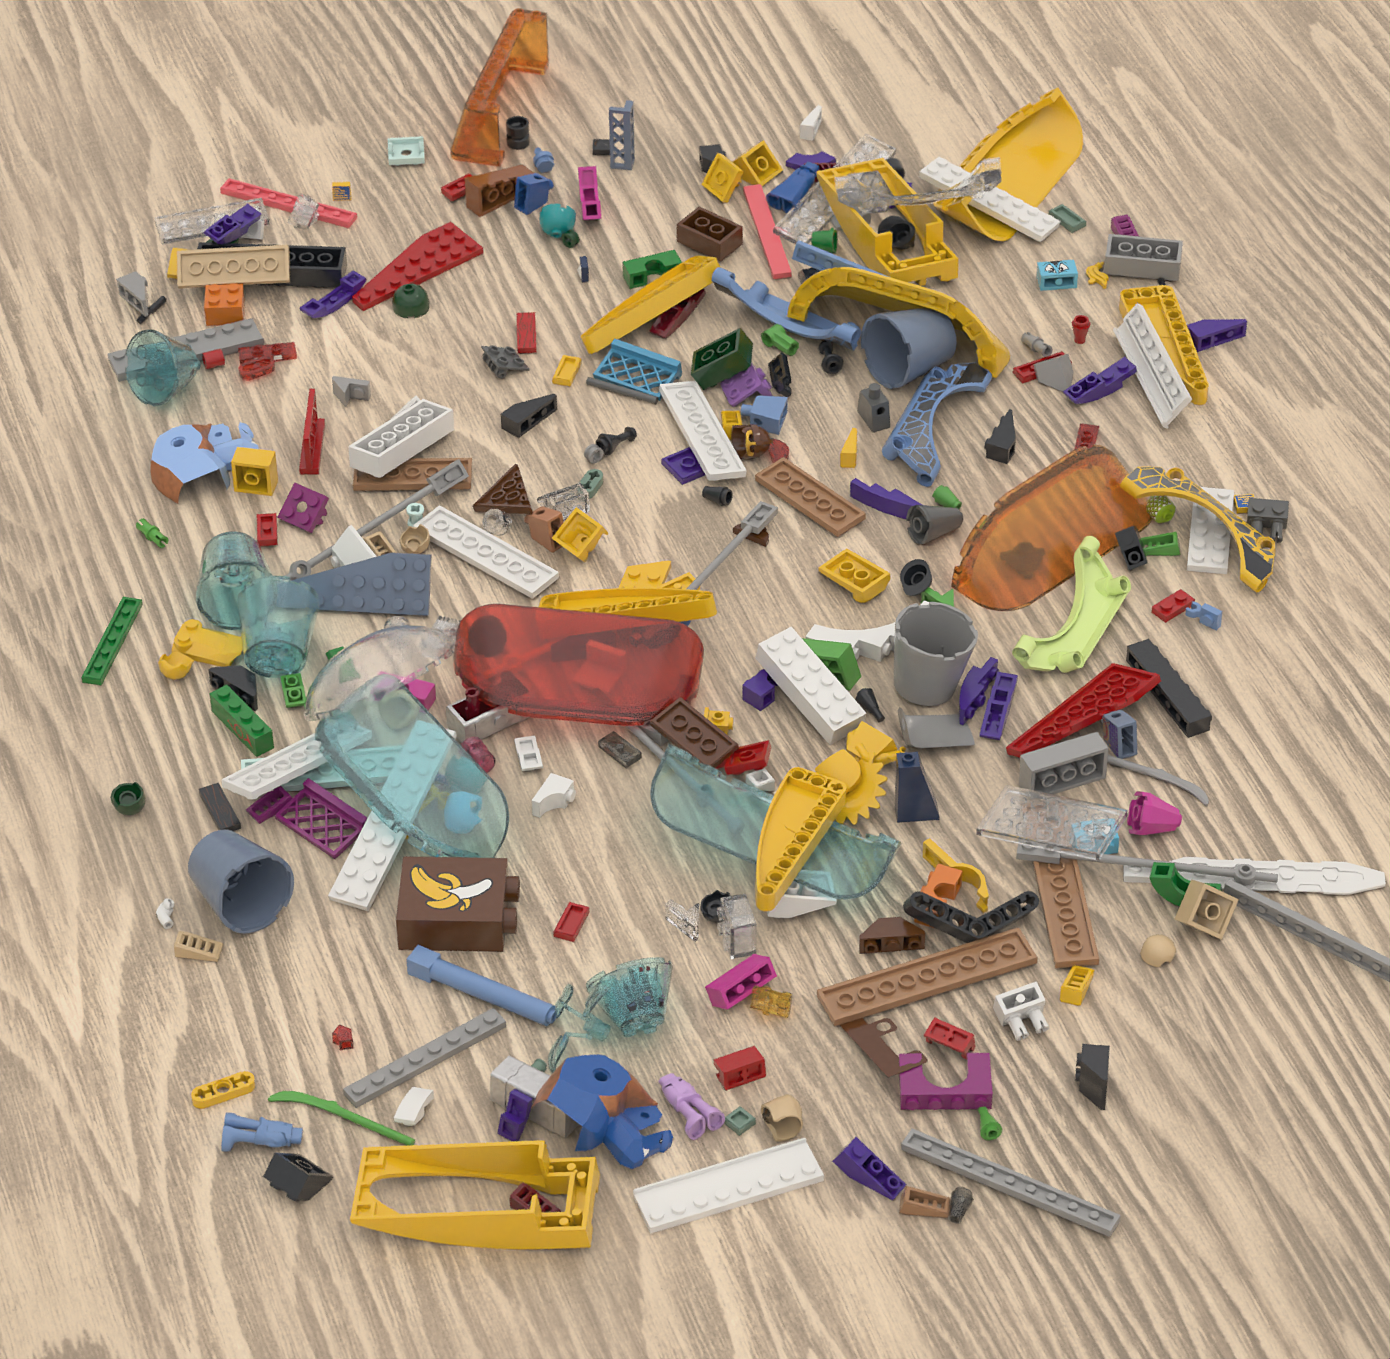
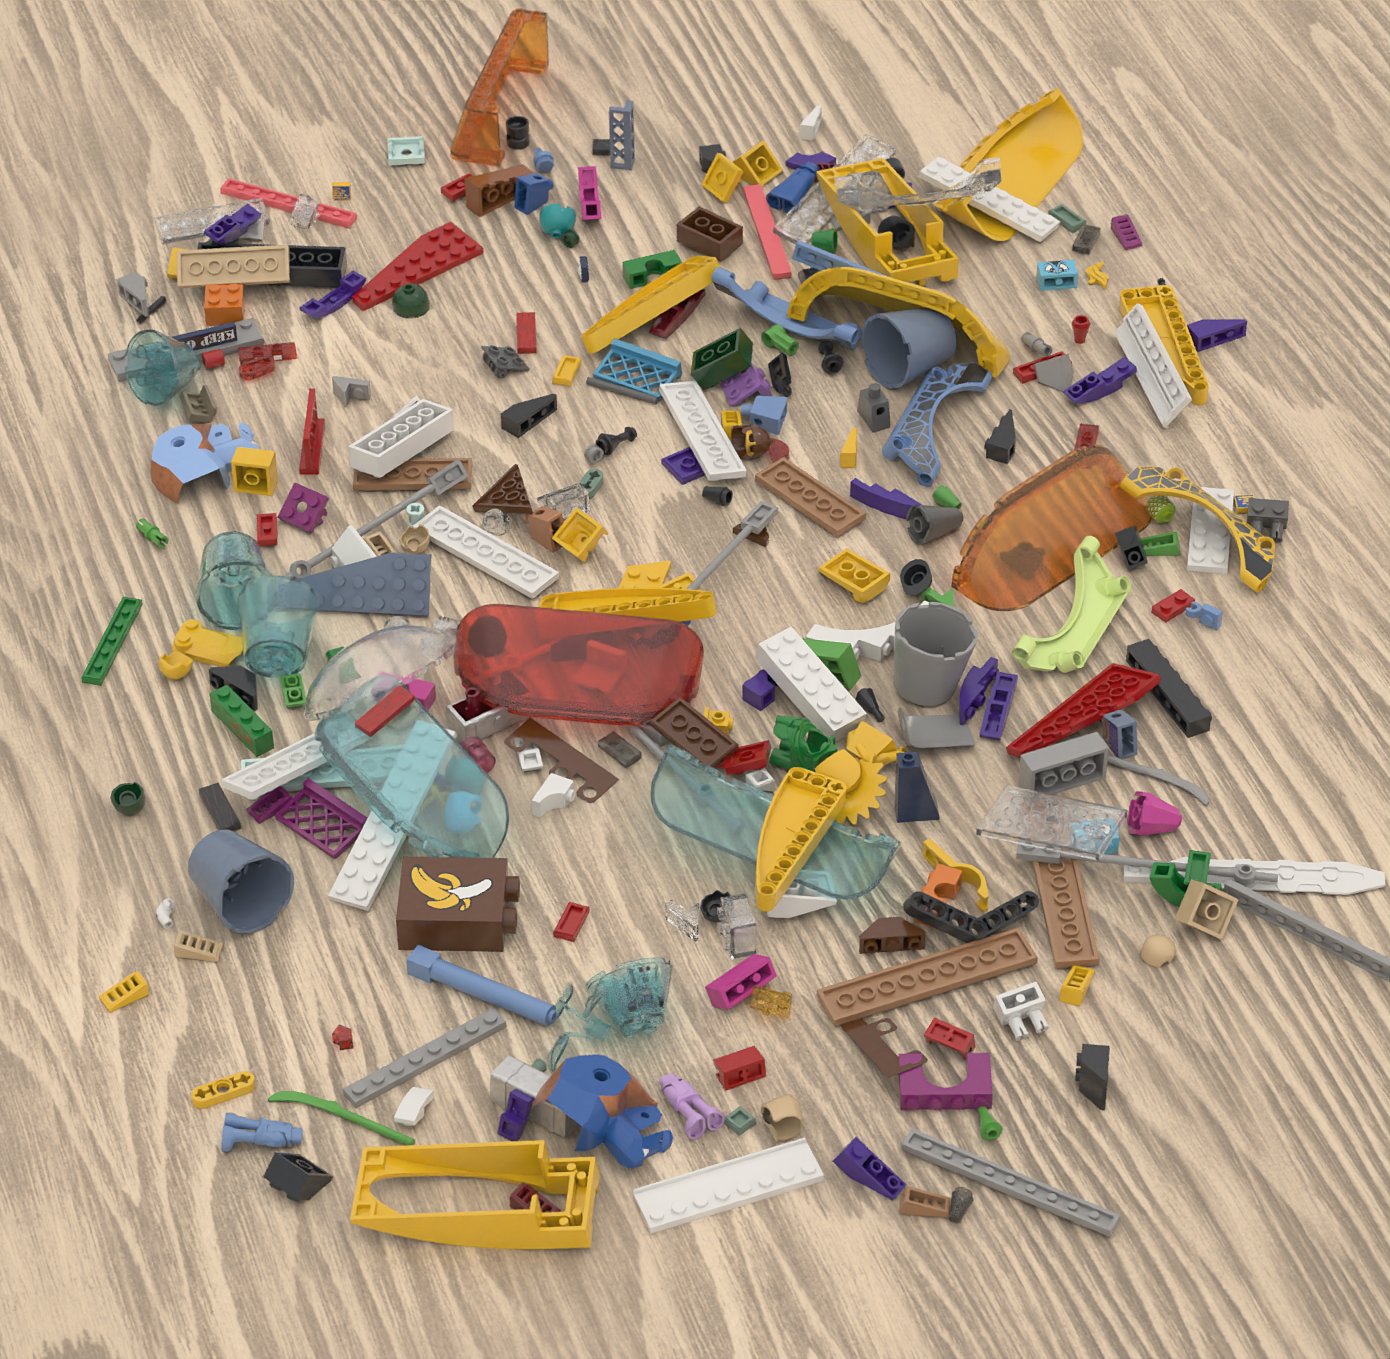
light grey brick [1104,234,1183,281] -> none
none -> yellow slope [99,971,149,1013]
none -> tile [161,322,237,358]
none -> dark tan bracket [180,385,217,423]
none -> red tile [355,685,415,737]
none -> reddish brown piece [504,717,619,803]
none -> green helmet [769,715,838,773]
none -> clear smoke plate [1072,224,1101,255]
none -> green tile [1184,850,1211,887]

